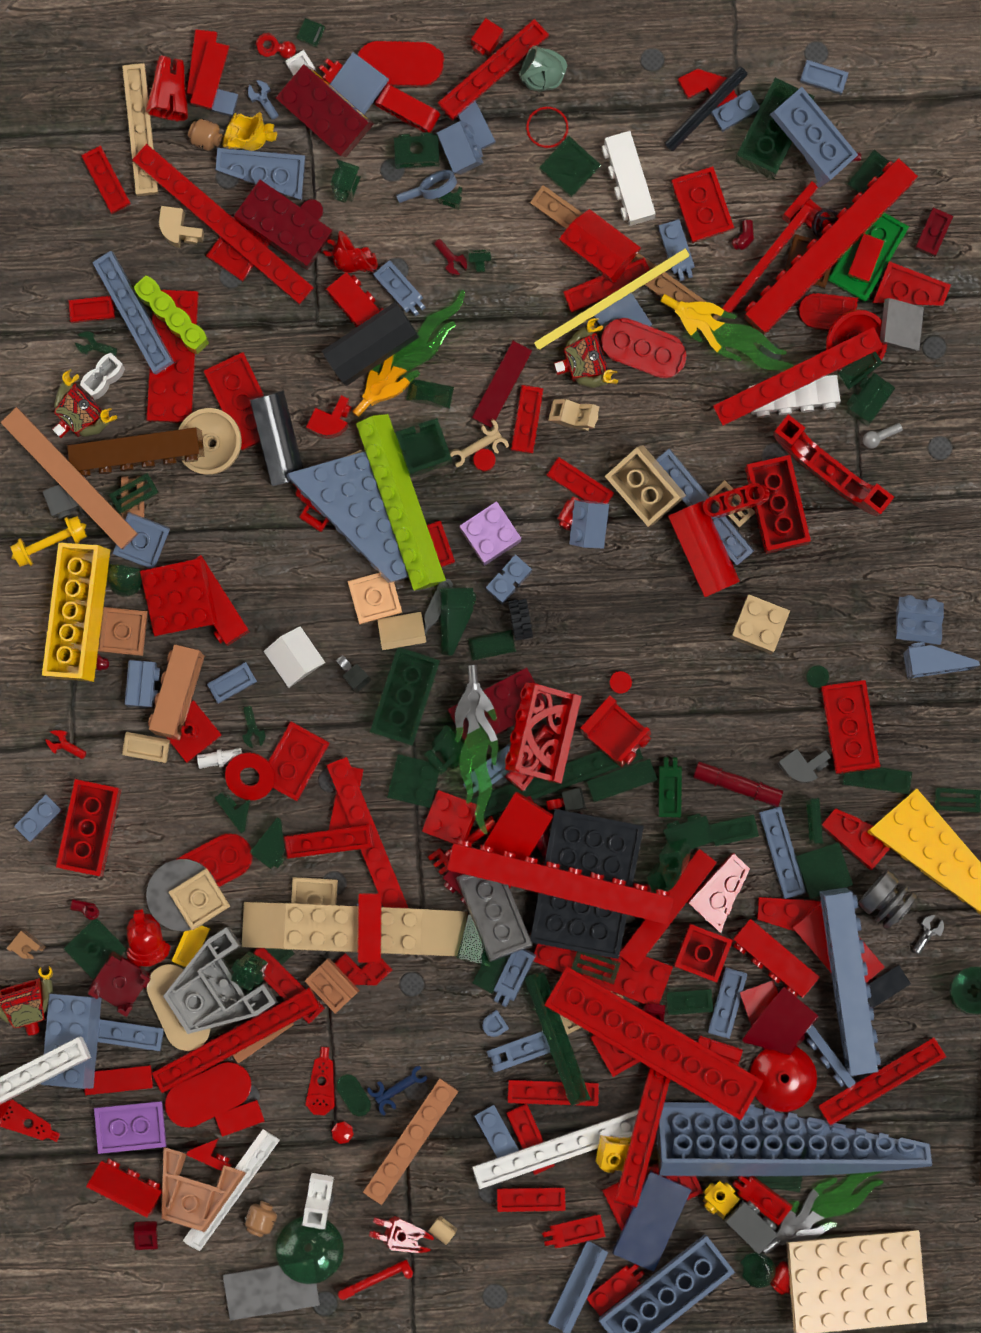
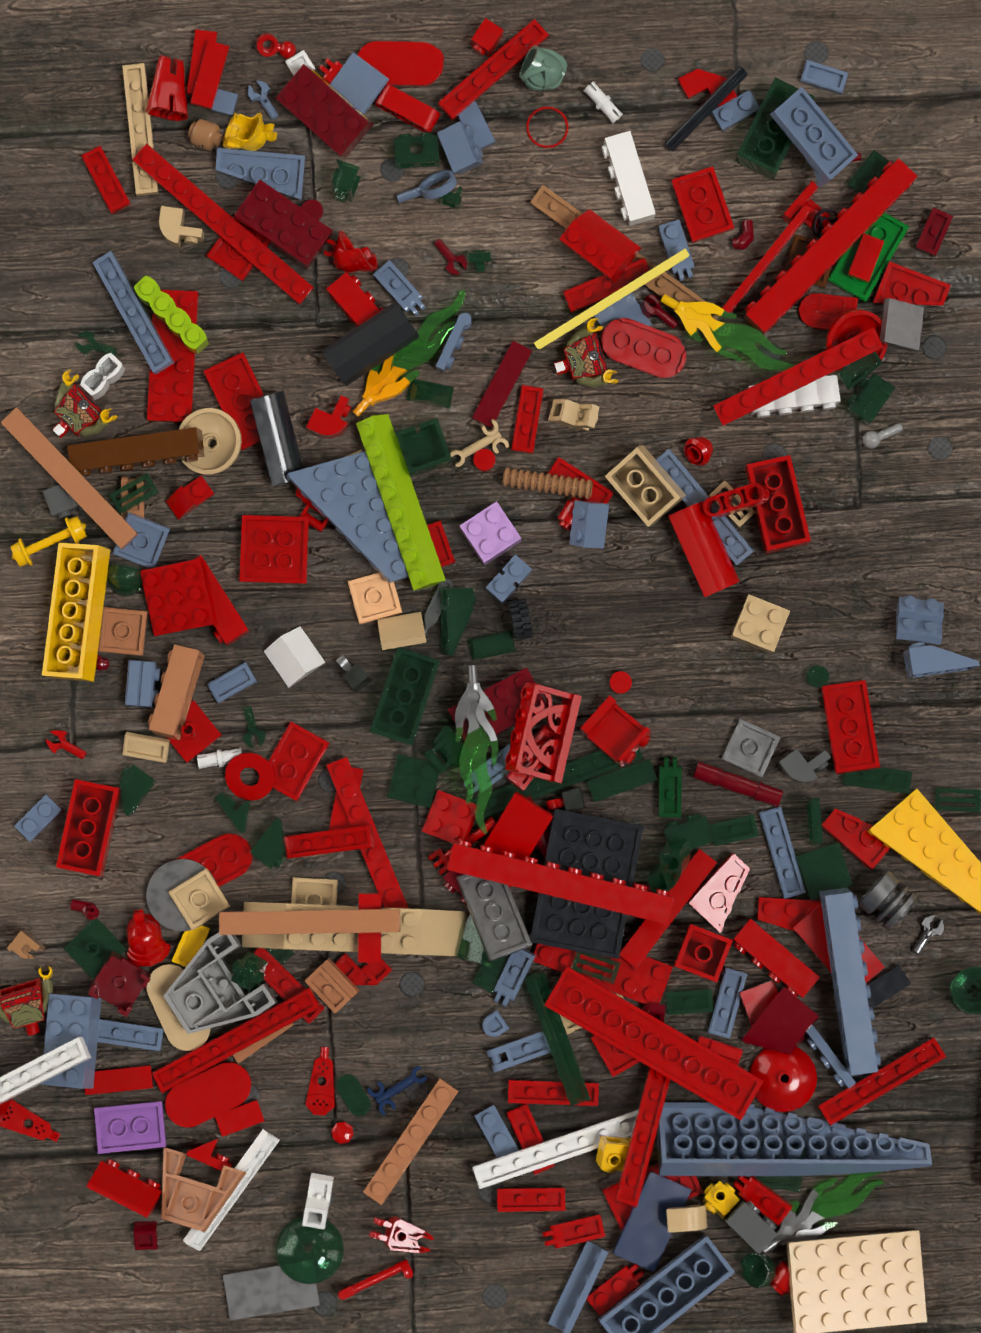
red tile [68,296,115,323] -> none
medium nougat head [244,1201,277,1237] -> none
clear green tile [297,18,326,48] -> none
tan brick [428,1216,457,1245] -> none
clear green tile [539,136,601,198] -> none
red arch [773,414,894,516] -> none
none -> clear green slope [120,764,157,817]
none -> red slope [166,476,215,520]
none -> nougat tile [219,909,401,935]
none -> red plate [239,515,309,584]
none -> sand blue plate [436,313,472,374]
none -> medium nougat piece [503,467,593,499]
none -> white pin [584,81,623,124]
none -> dark red bar [640,295,678,329]
none -> tan brick [666,1204,708,1232]
none -> red cone [684,437,713,466]
none -> flat silver tile [721,719,781,778]

